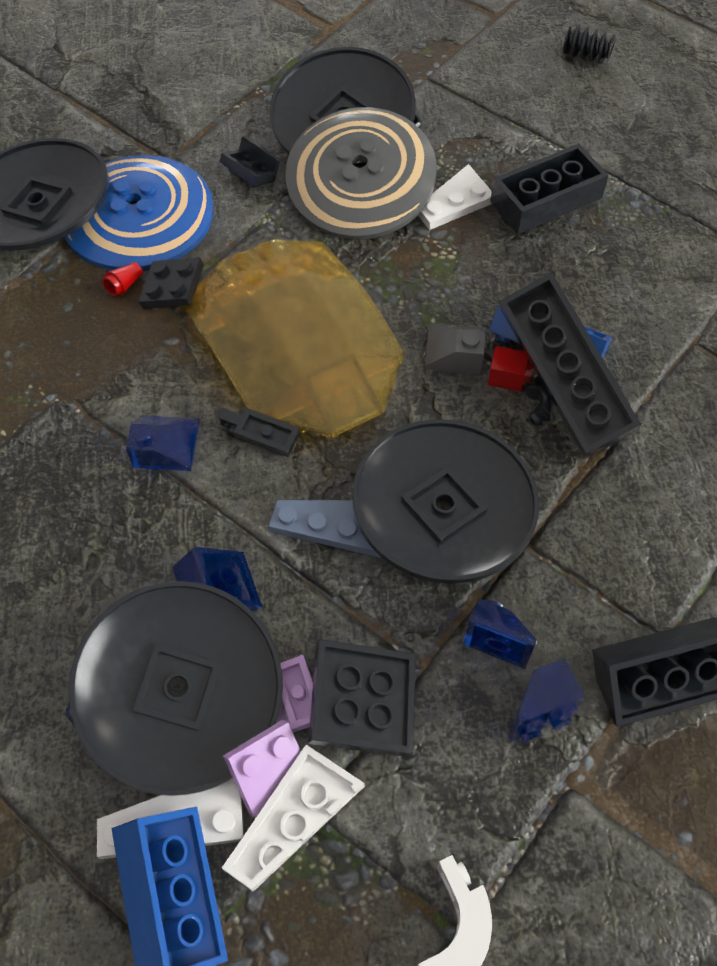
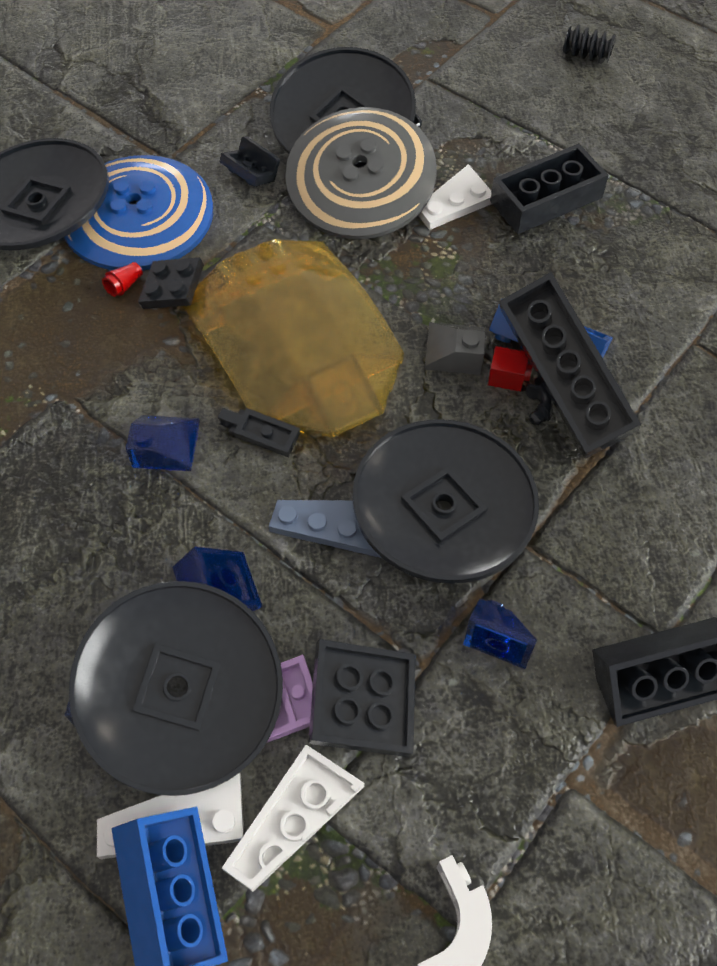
lavender wing [223,720,301,819] -> none
clear blue slope [508,659,585,742] -> none

